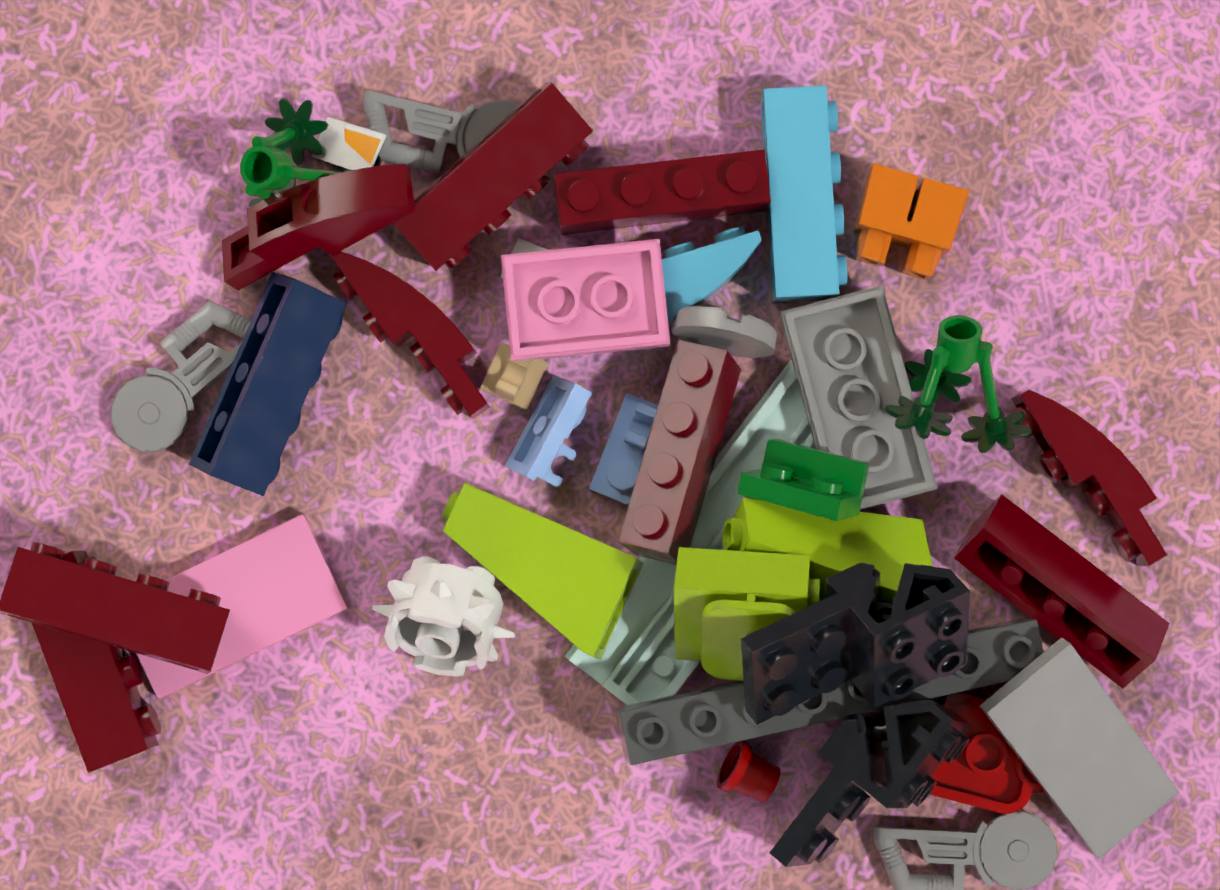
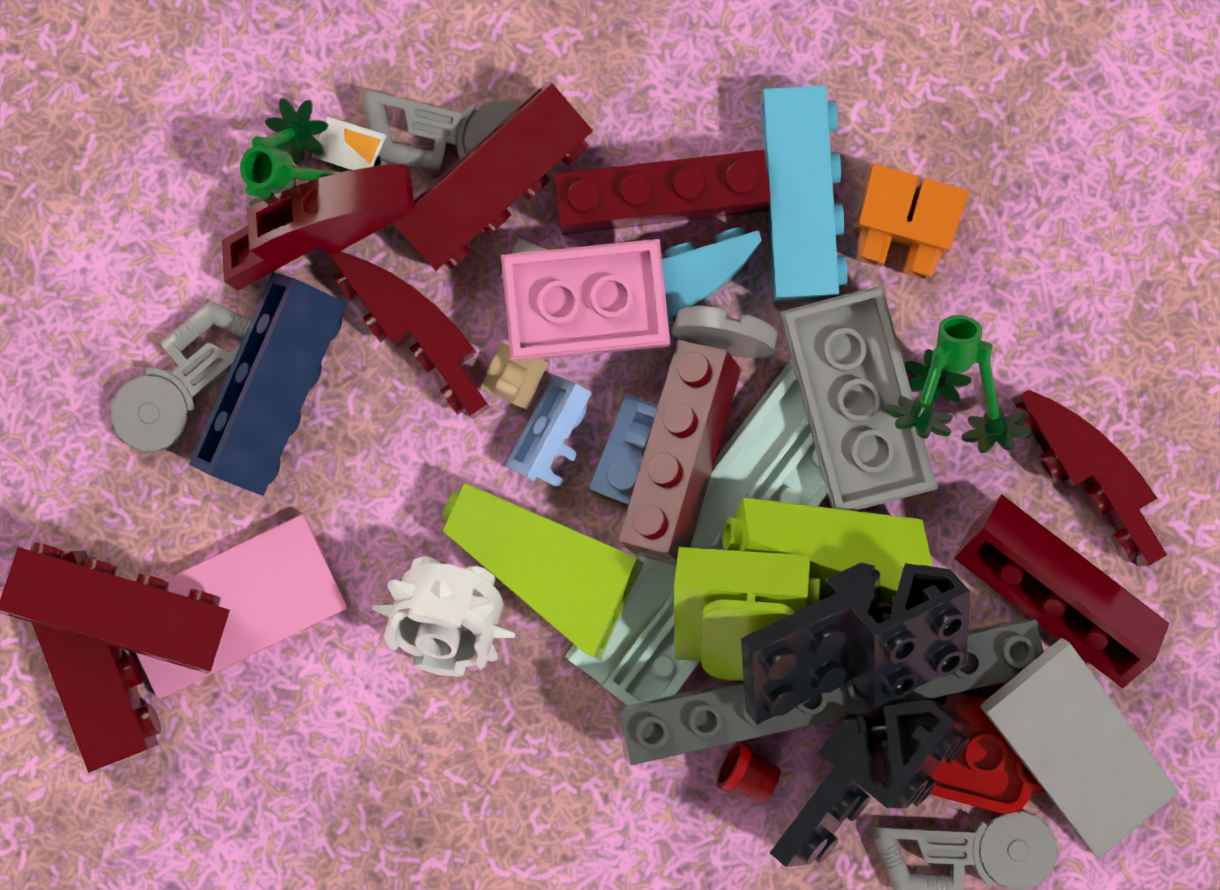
green bracket [737,438,869,521] -> none

